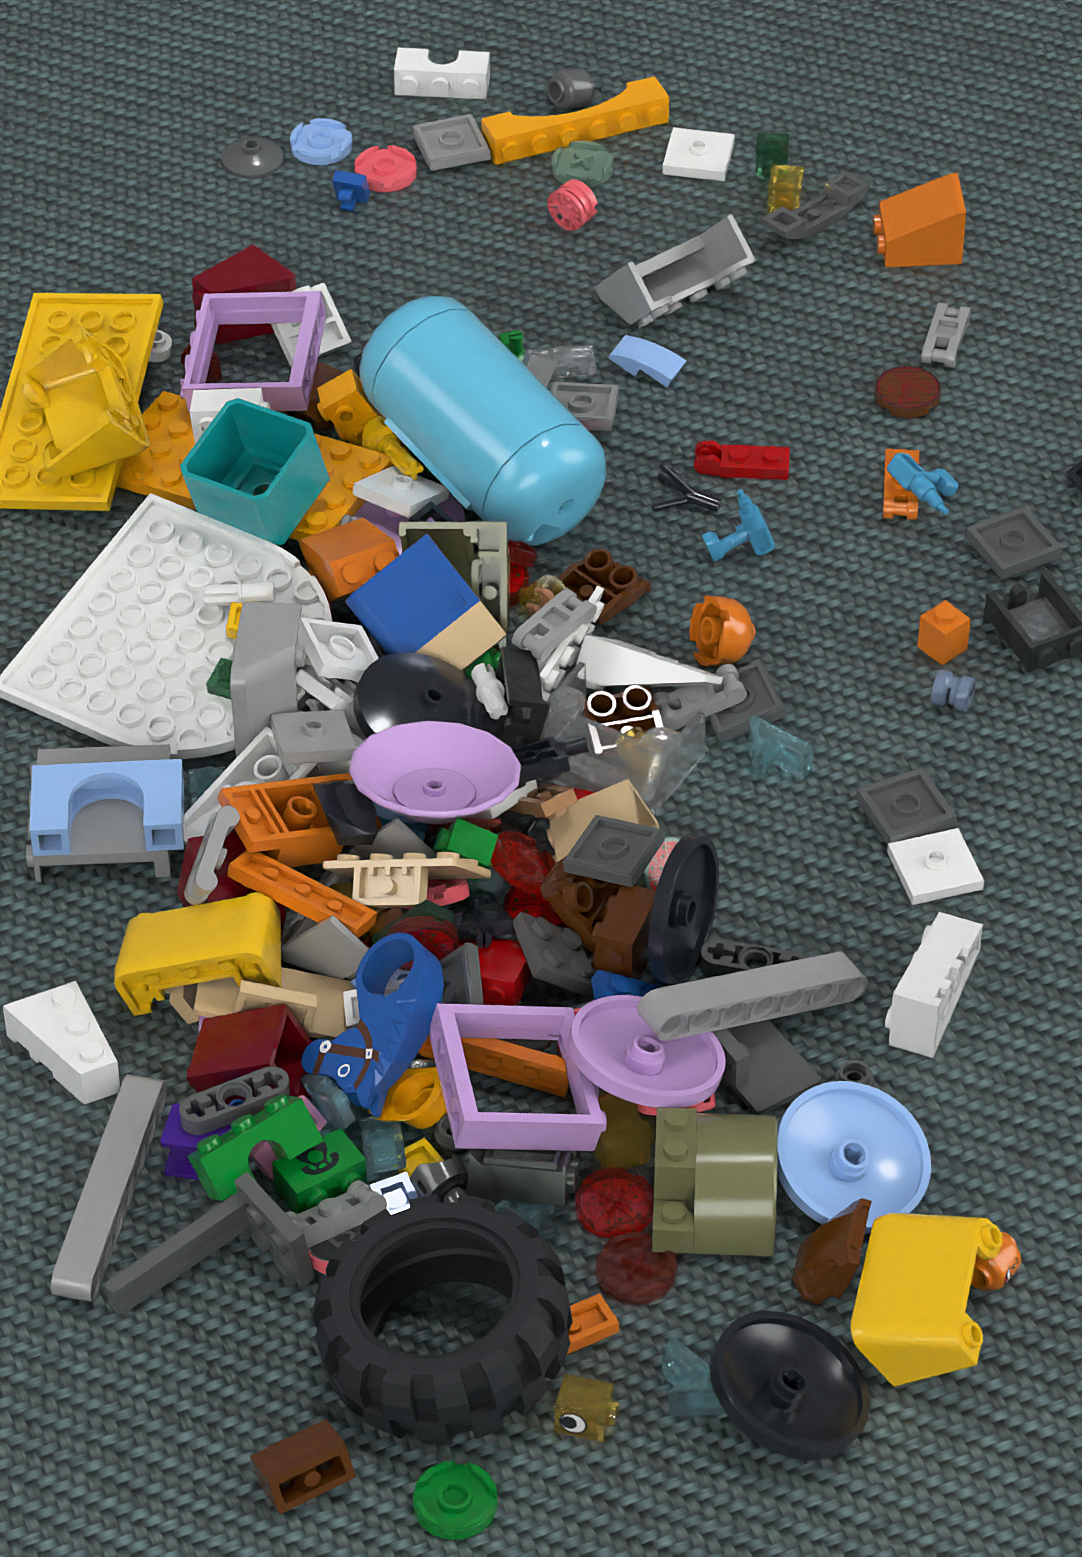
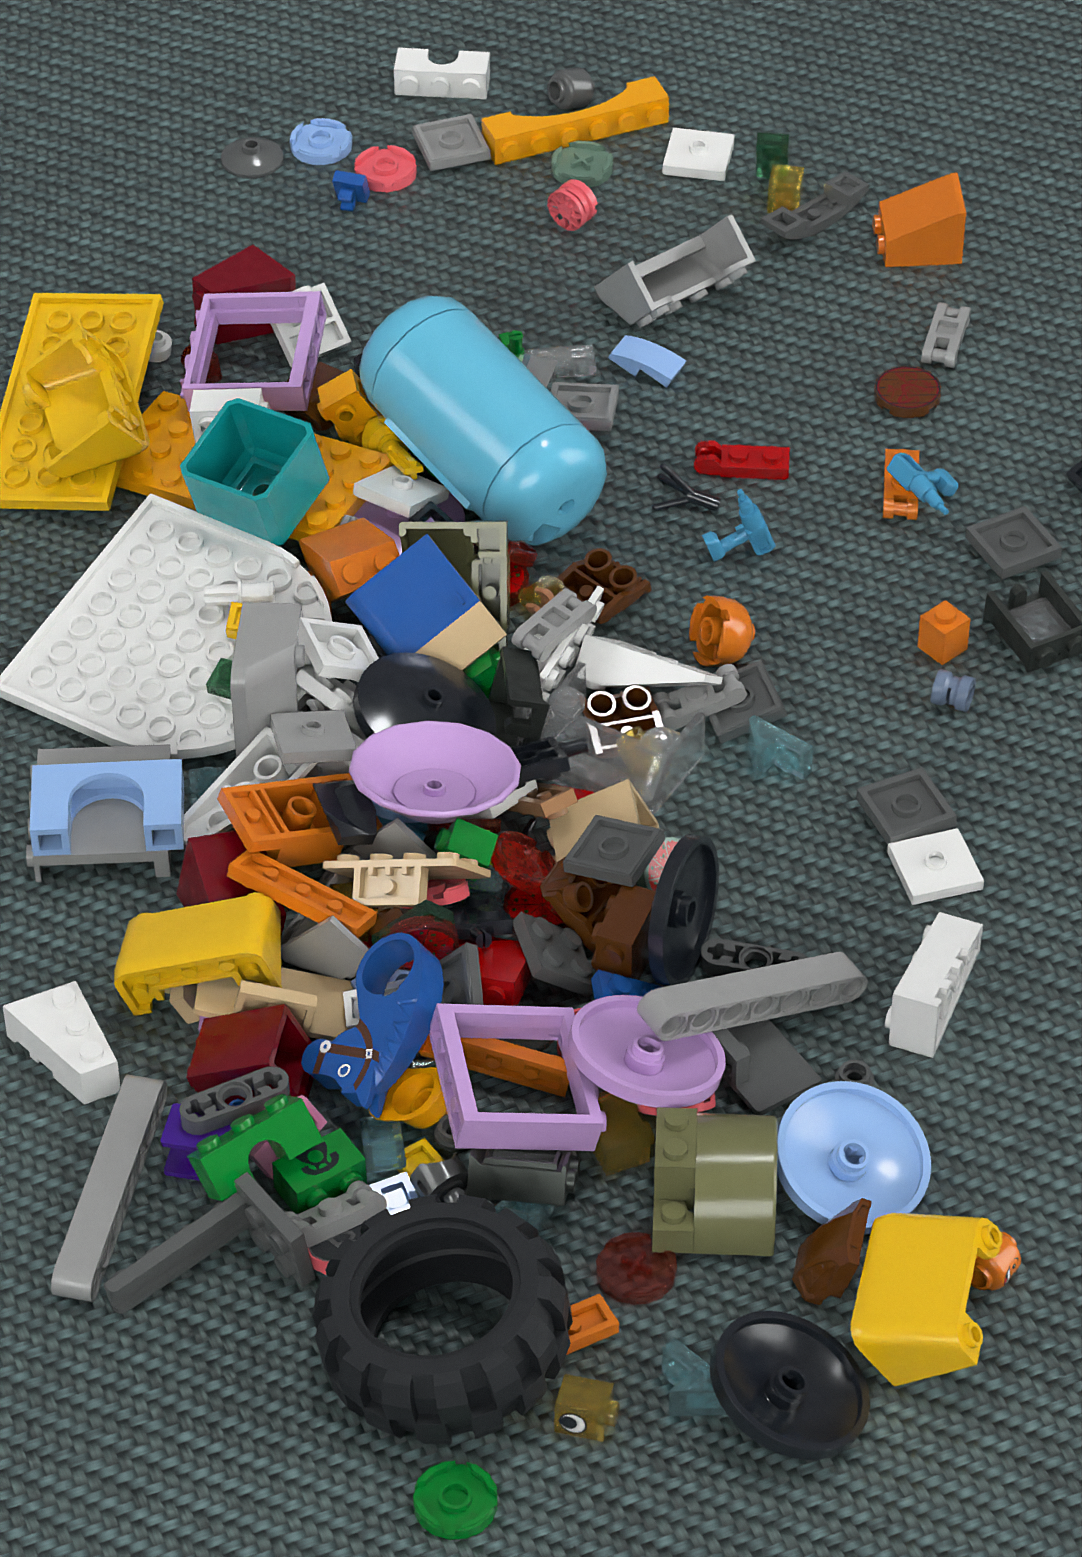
light grey plate [184,805,240,905] -> none
reddish brown brick [250,1419,356,1514] -> none
clear light blue slope [301,1074,356,1129] -> none
white axle [471,663,508,719] -> none
clear red tile [575,1167,654,1239] -> none

